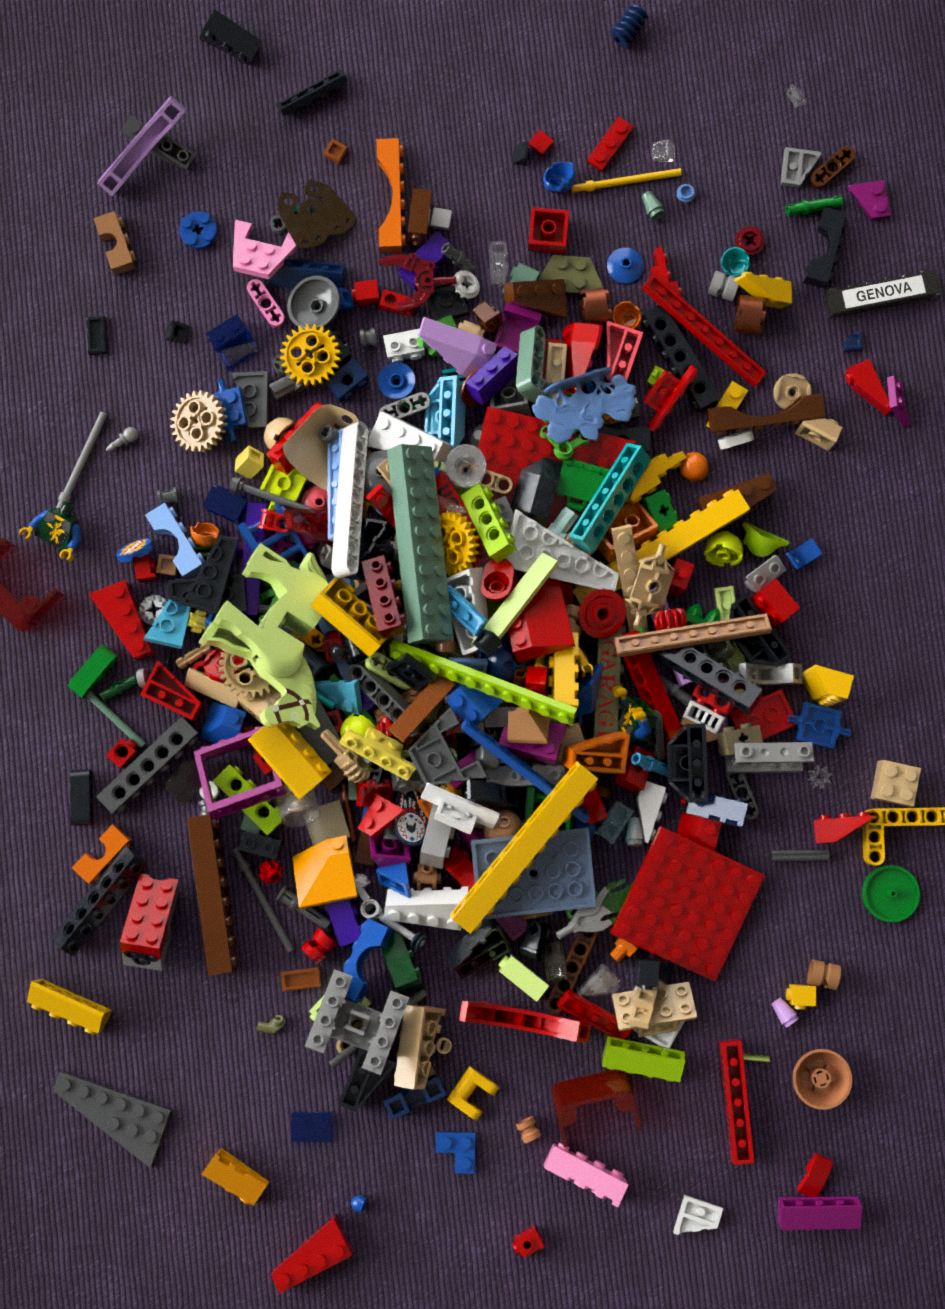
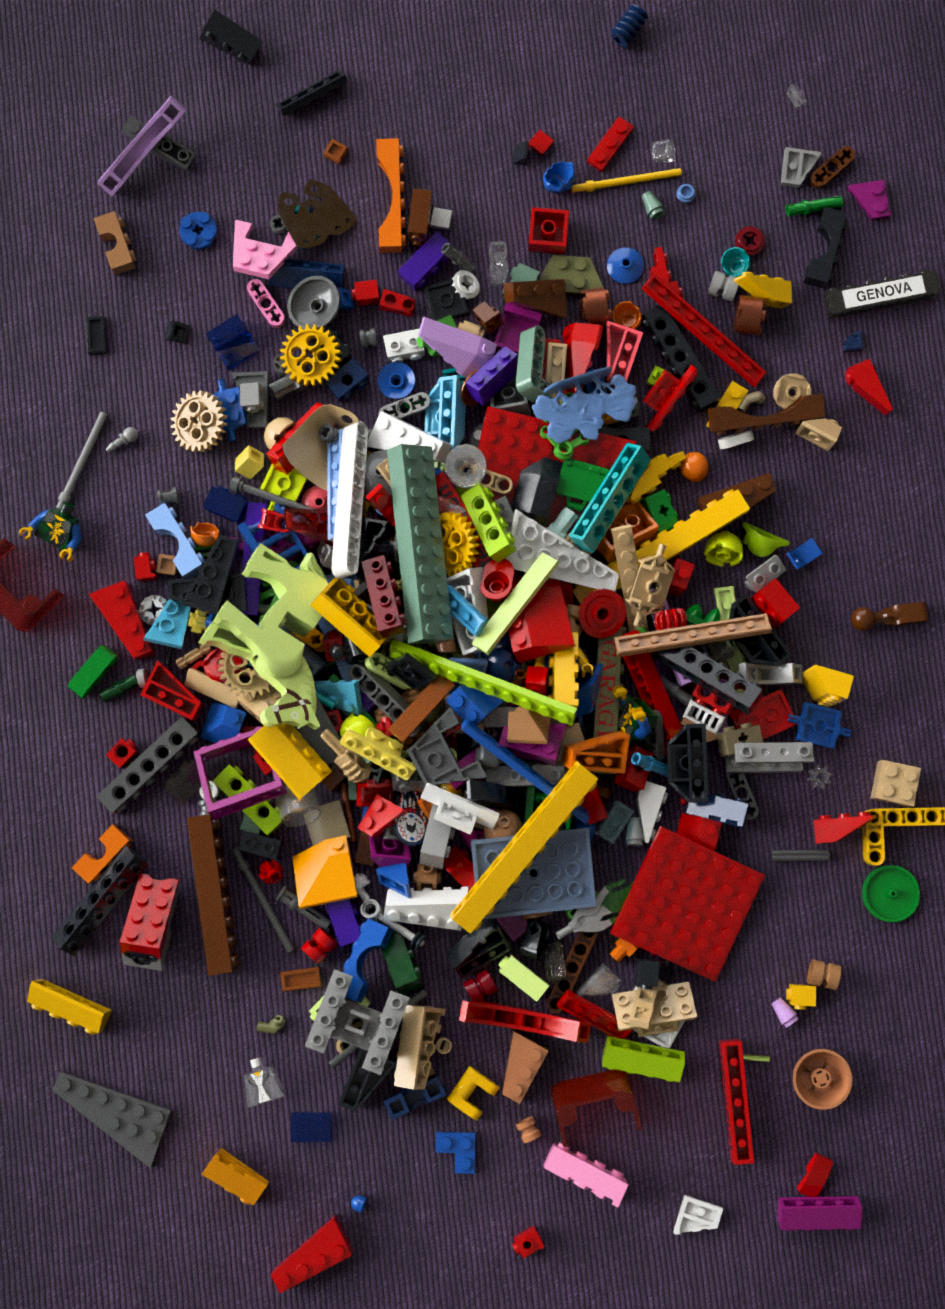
black beam [70,769,94,826] -> none
sand green bar [86,691,146,749] -> none
blue tile [116,538,153,563] -> none
dark red bar [377,253,457,310] -> none
black slope [472,629,502,656] -> none
magenta wing [887,375,911,427] -> none
none -> light grey brick [240,382,264,413]
none -> clear torso [244,1057,286,1108]
none -> dark red wheel [463,969,499,1002]
none -> nougat wedge [502,1029,548,1104]
none -> dark tan arm [738,391,765,413]
none -> reddish brown beam [851,602,929,632]

